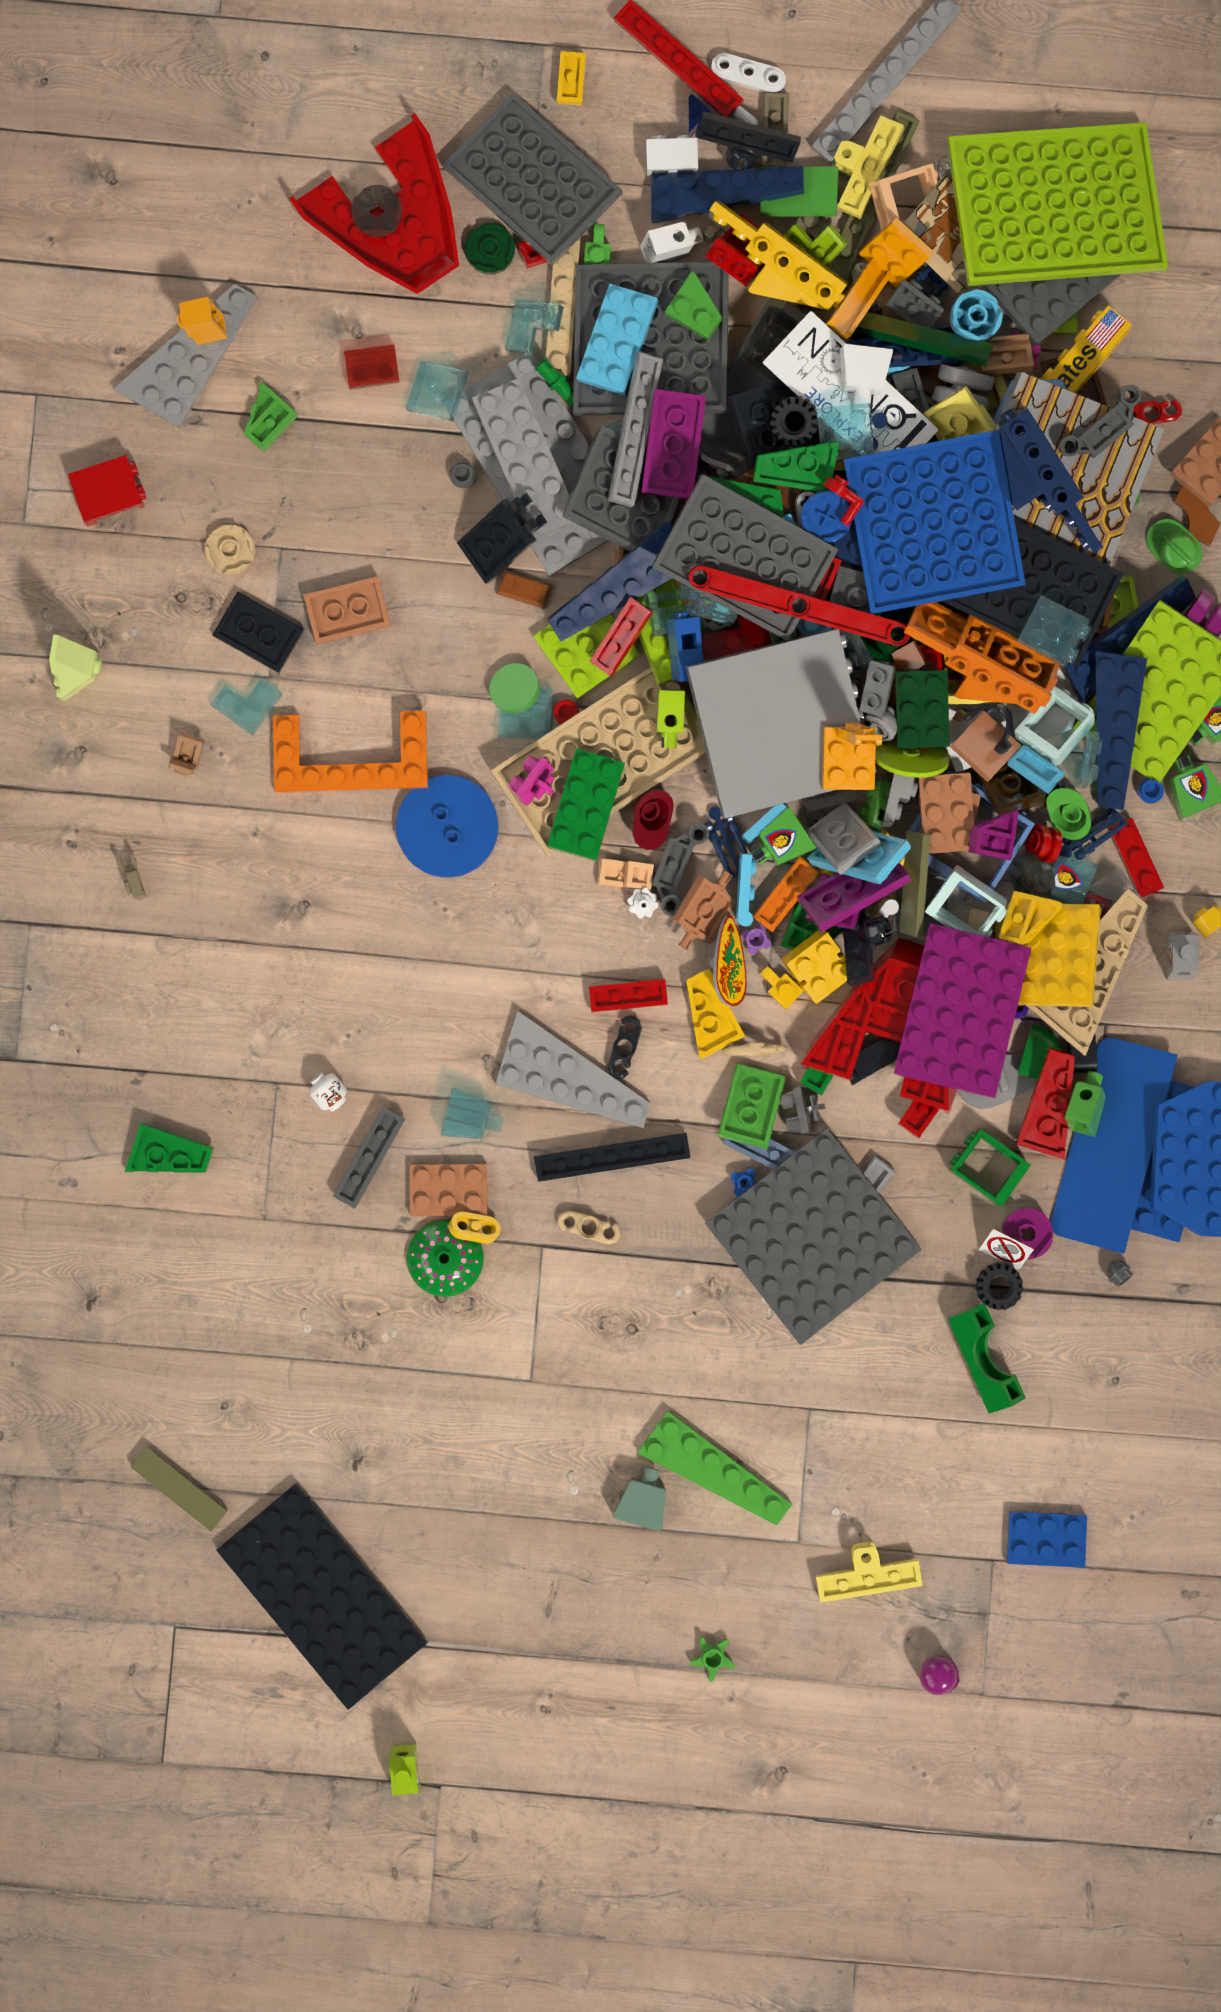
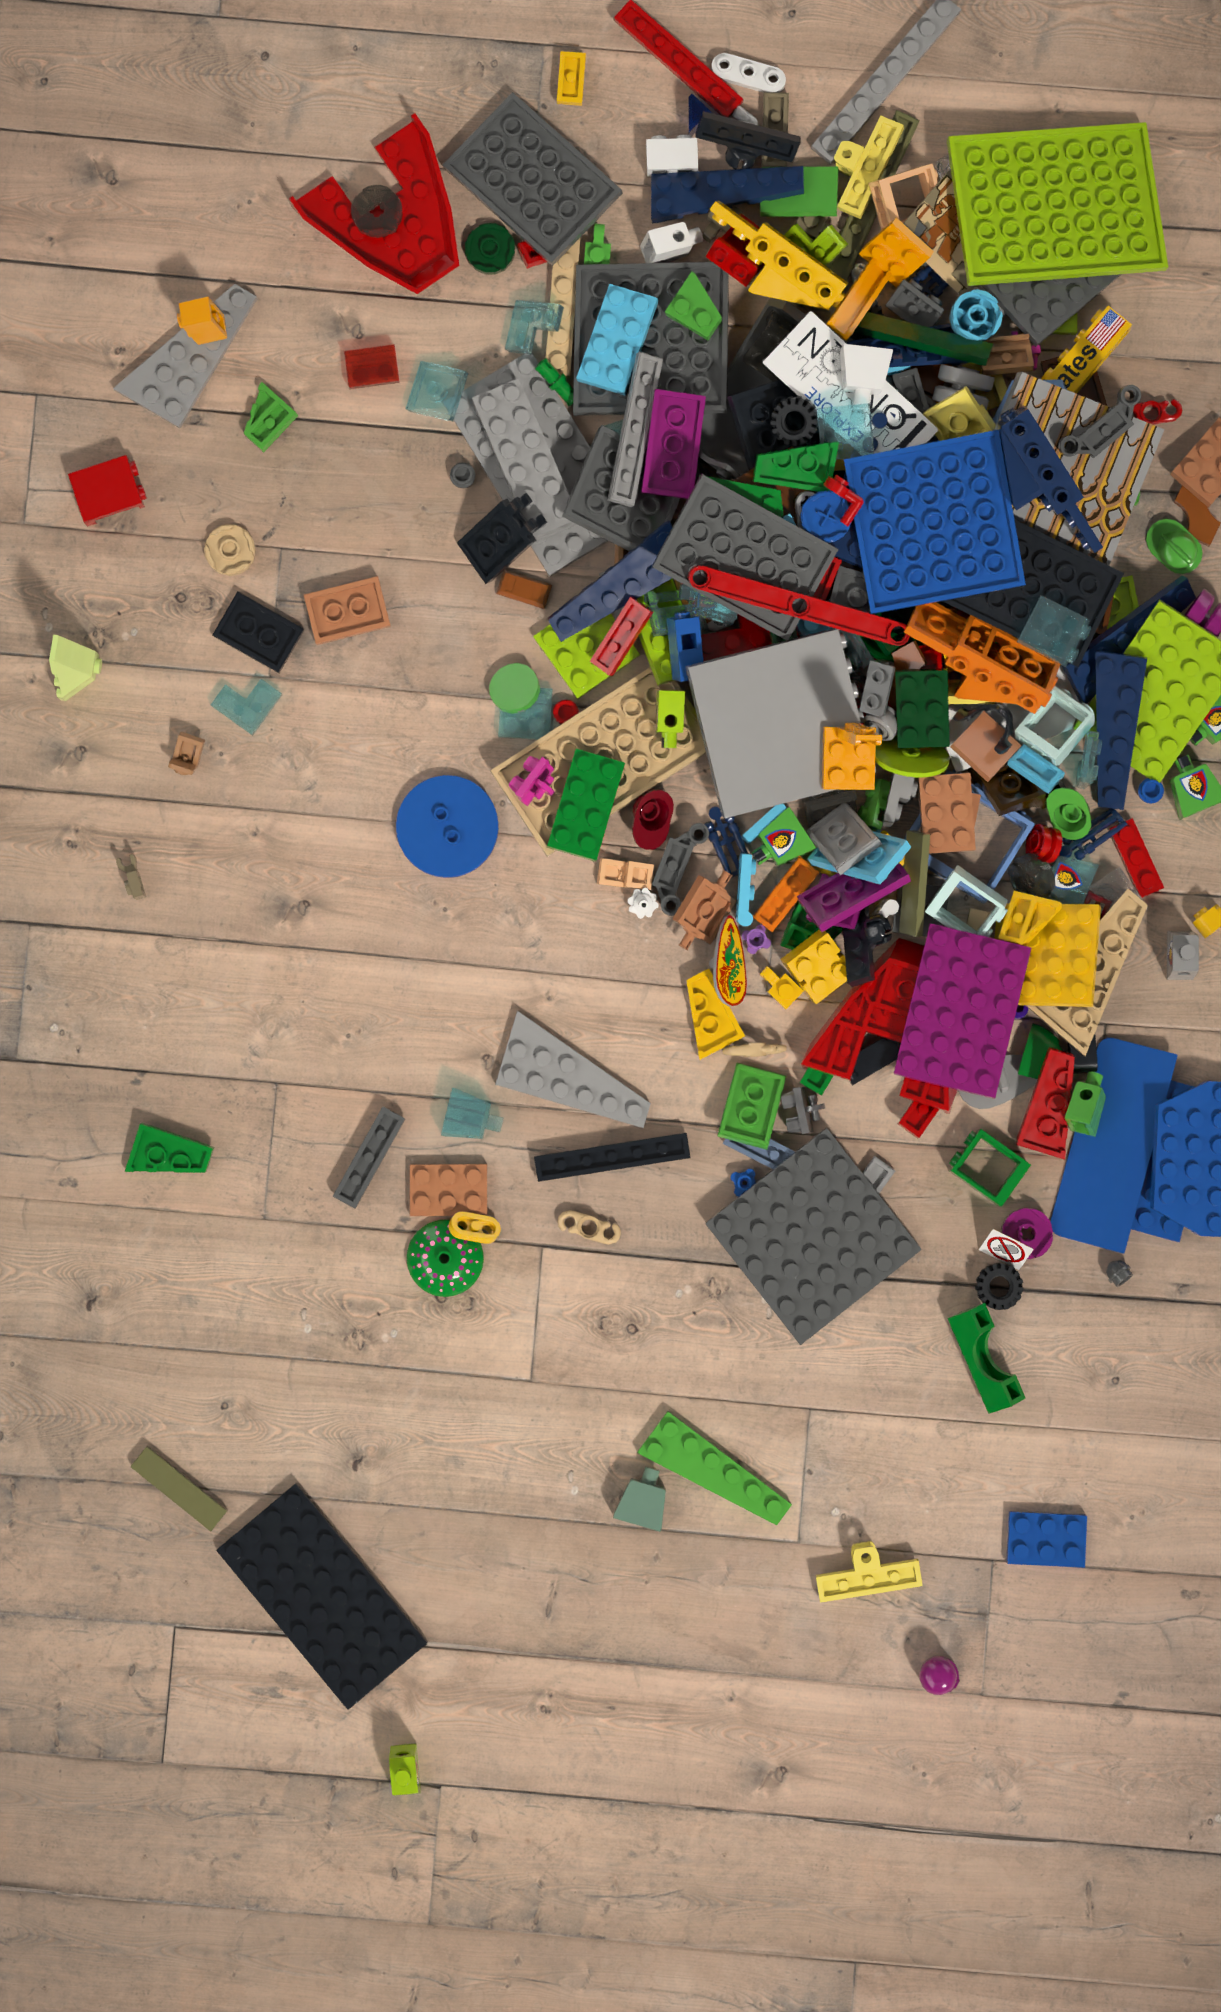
orange plate [273,711,428,793] -> none
white head [309,1073,347,1112] -> none
red plate [589,979,668,1013] -> none
black piece [608,1015,642,1079] -> none
bright green animal [690,1637,735,1682] -> none
magenta wing [968,811,1019,860] -> none

